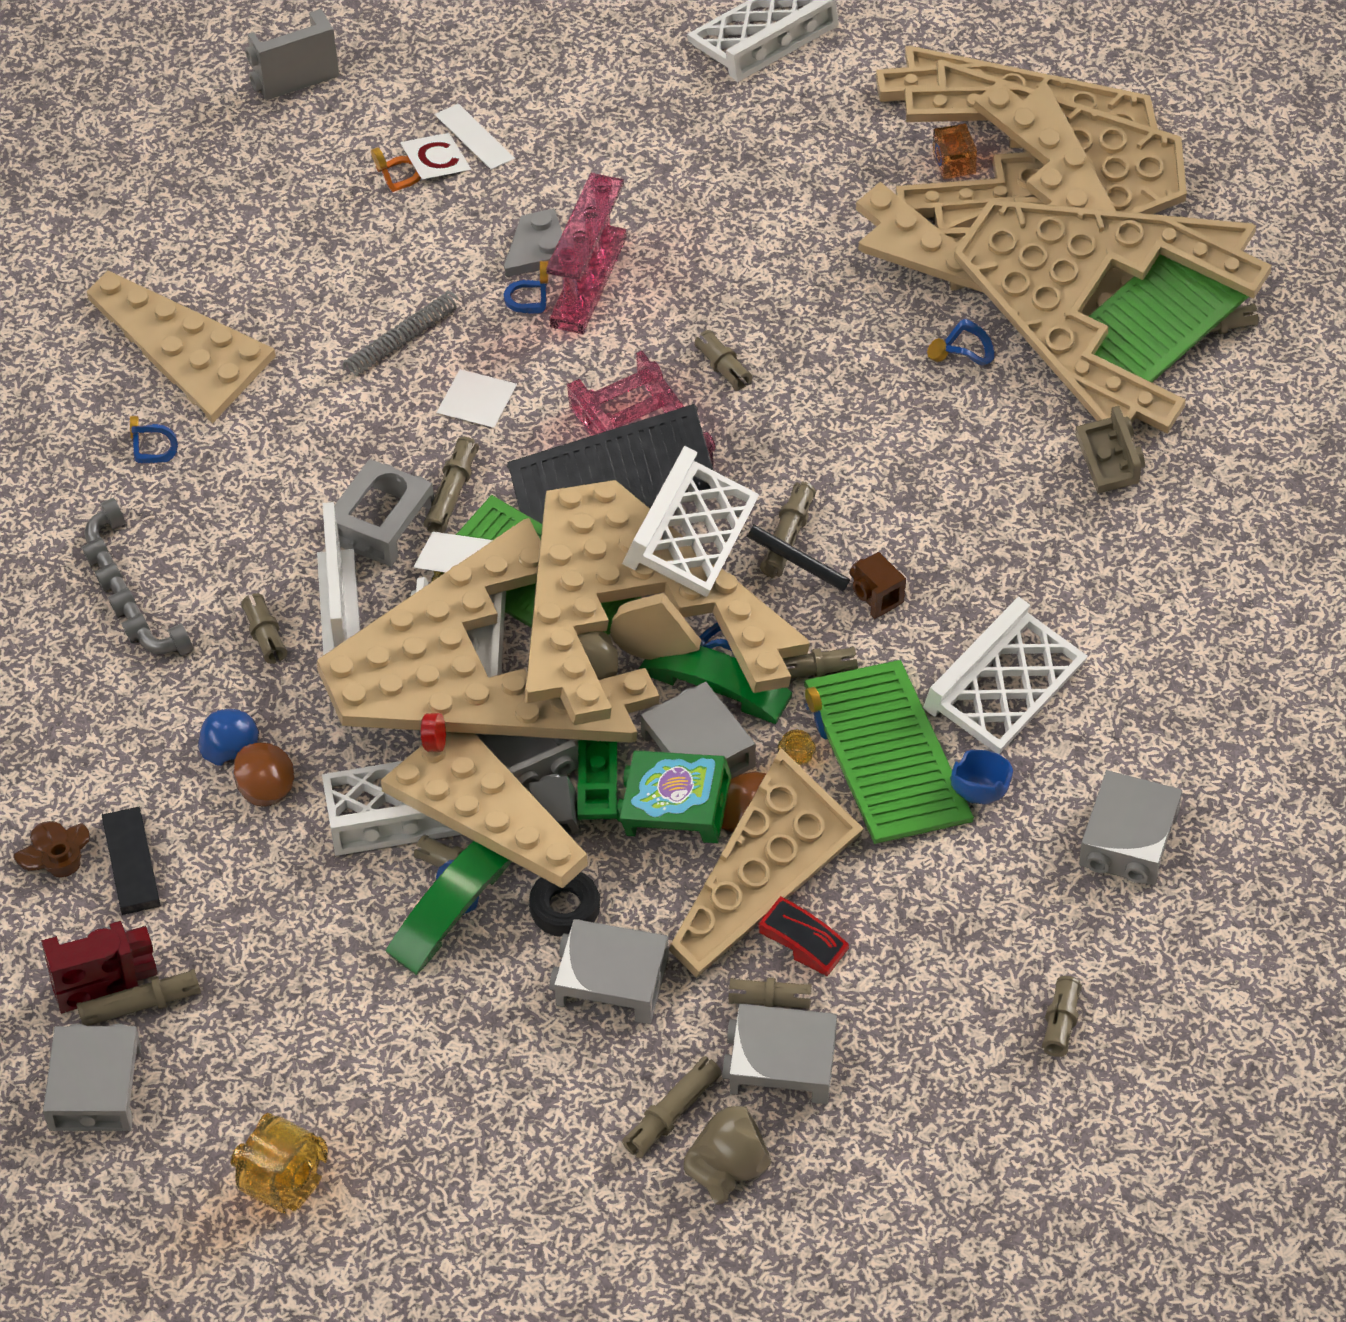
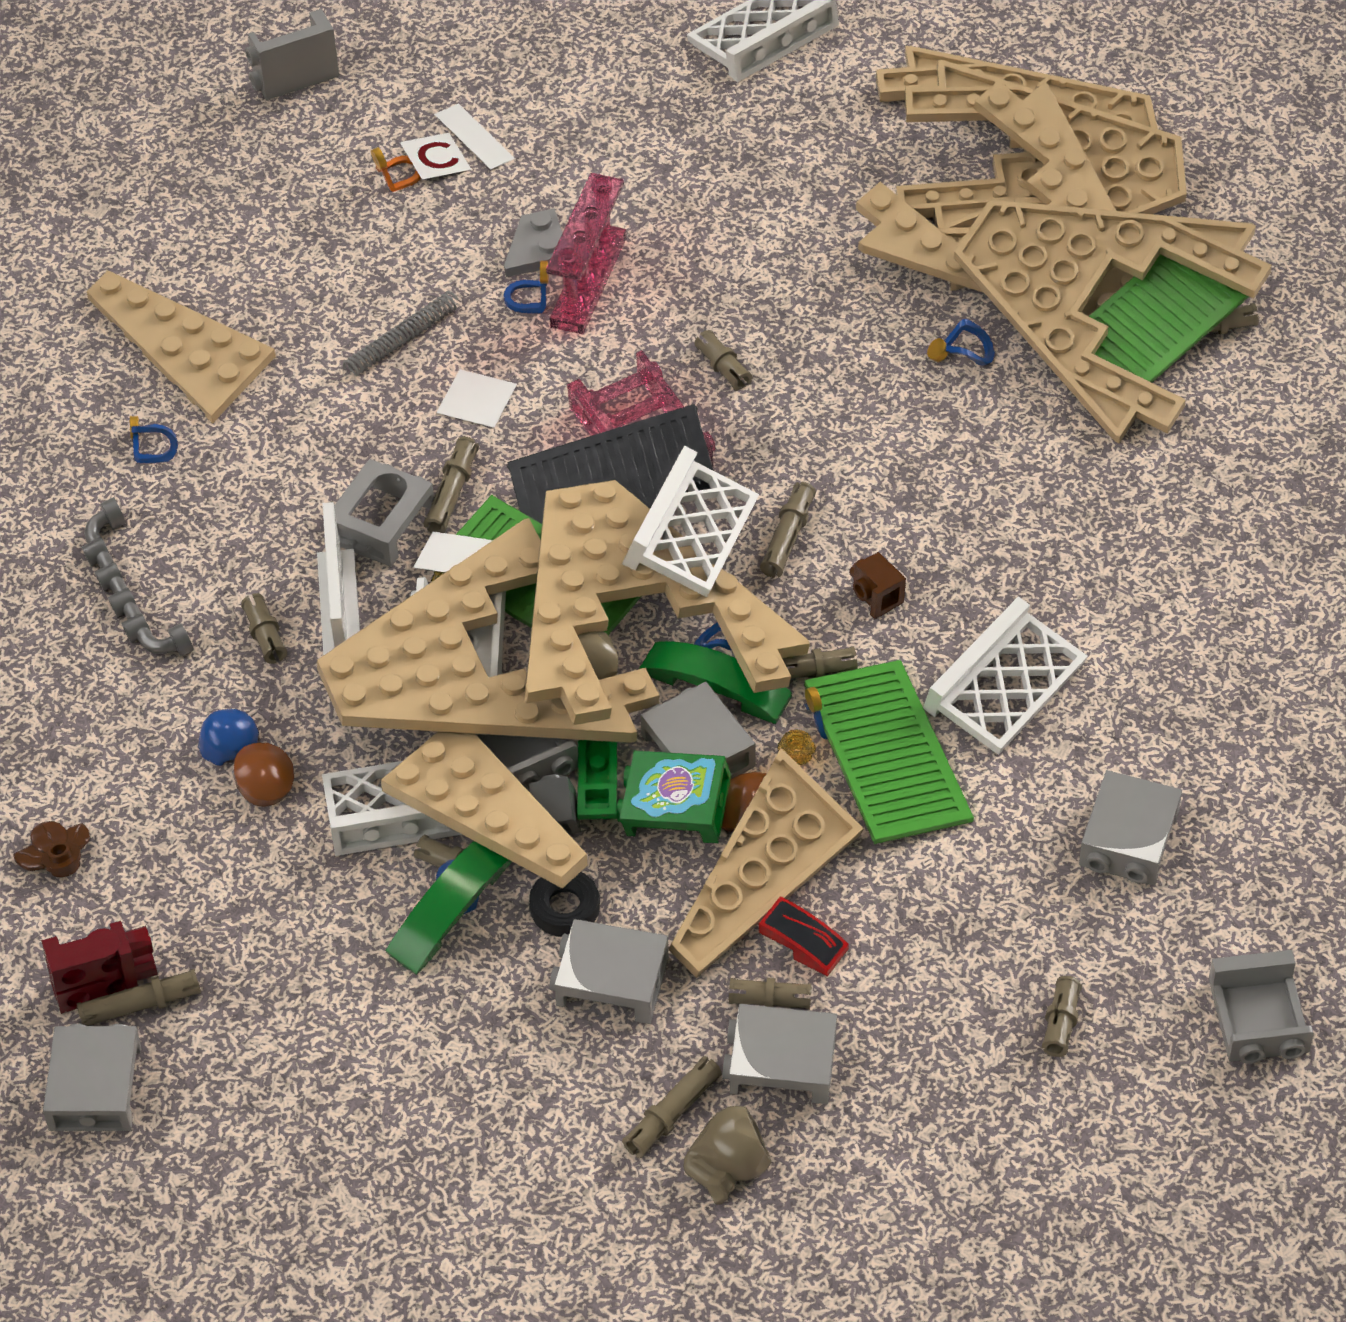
black tile [102,806,161,915] -> none
clear yellow brick [230,1113,328,1213] -> none
red tile [421,713,446,752] -> none
tan tile [610,593,701,660] -> none
black bar [746,524,850,592] -> none
clear orange brick [932,123,977,179] -> none
blue hair [950,750,1013,805] -> none
dark tan bracket [1075,406,1145,494] -> none
none -> light grey panel [1208,950,1314,1064]

